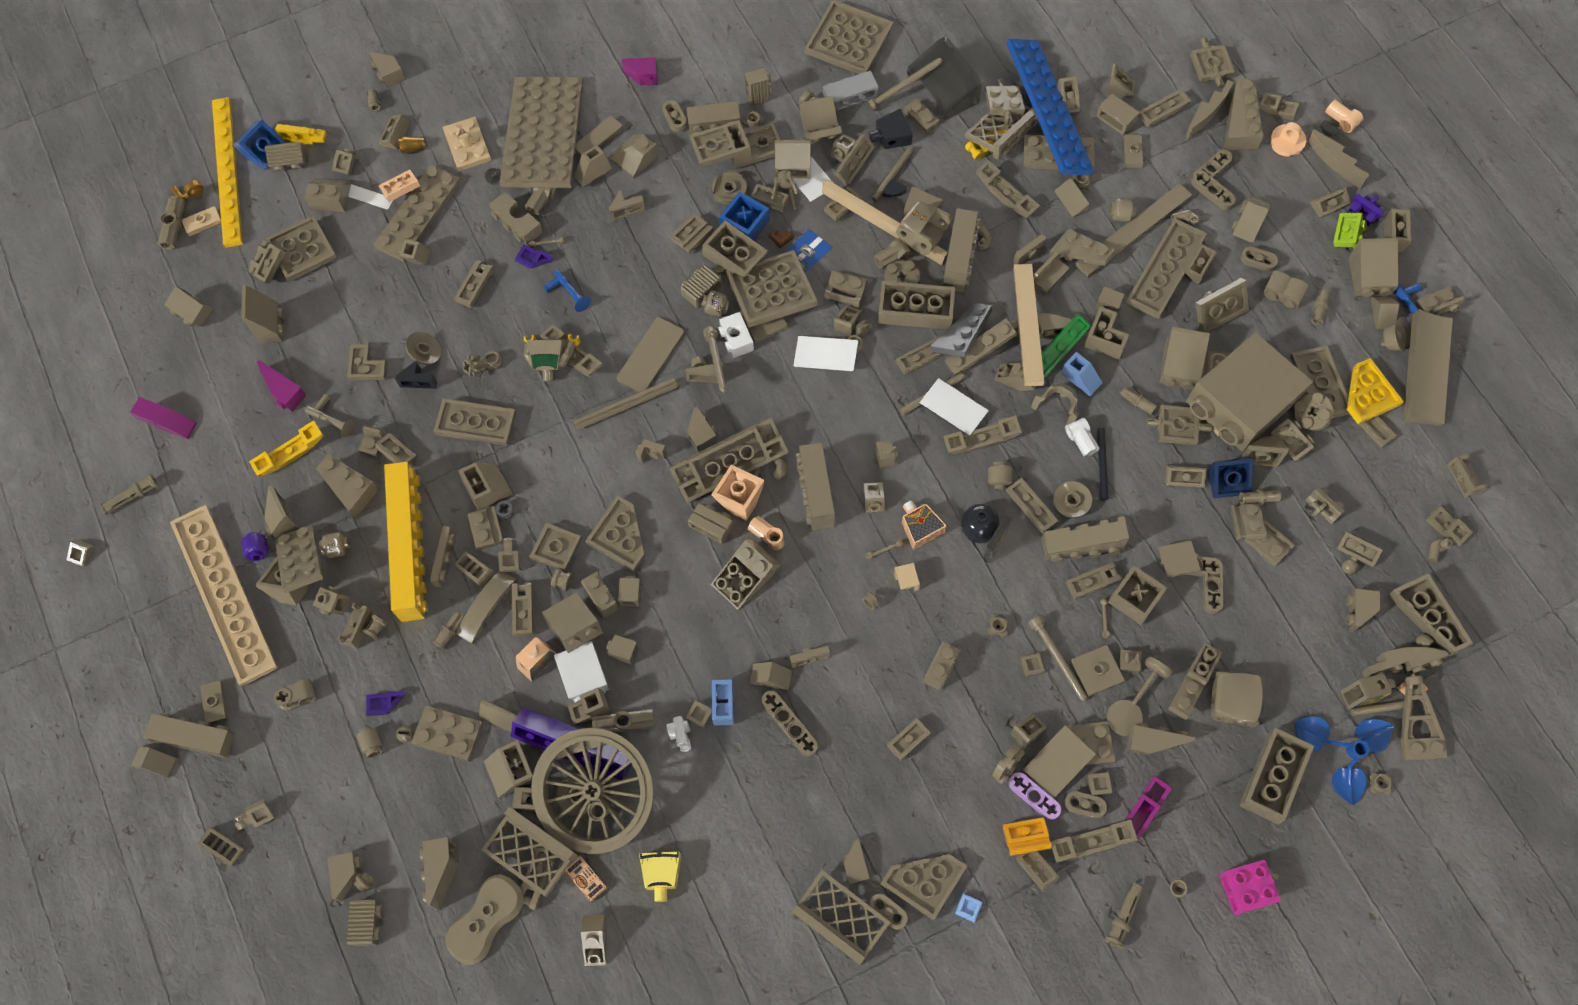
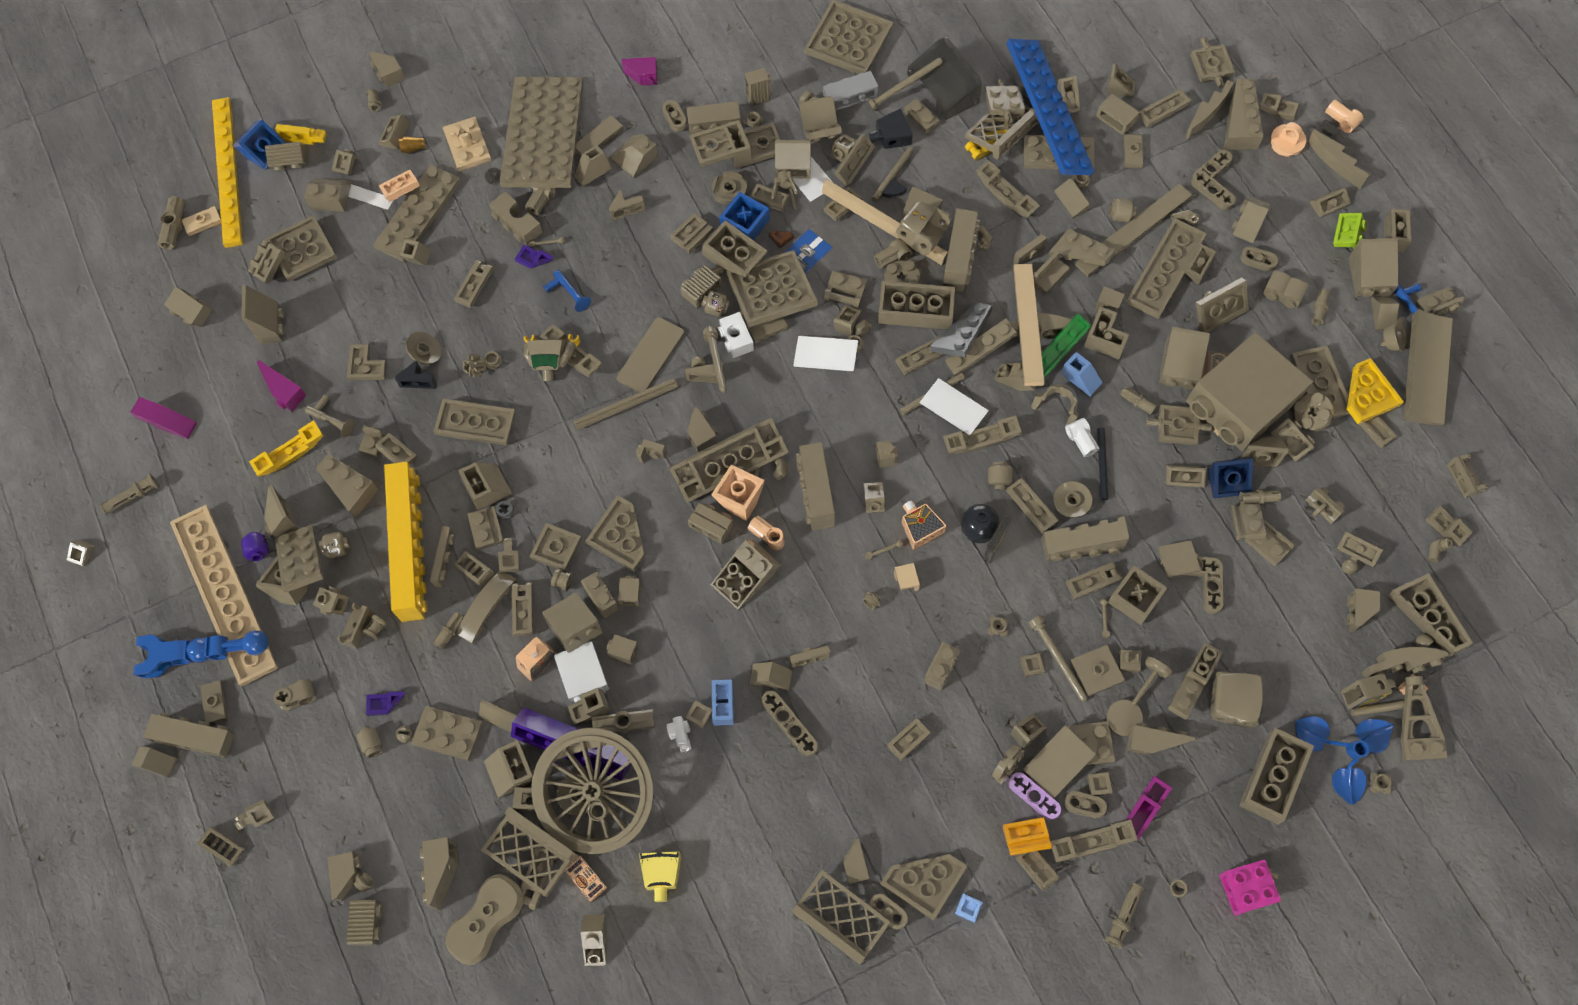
pearl gold plate [170,180,204,202] -> none
dark purple hips [1348,193,1384,226] -> none
none -> blue piece [133,630,269,678]

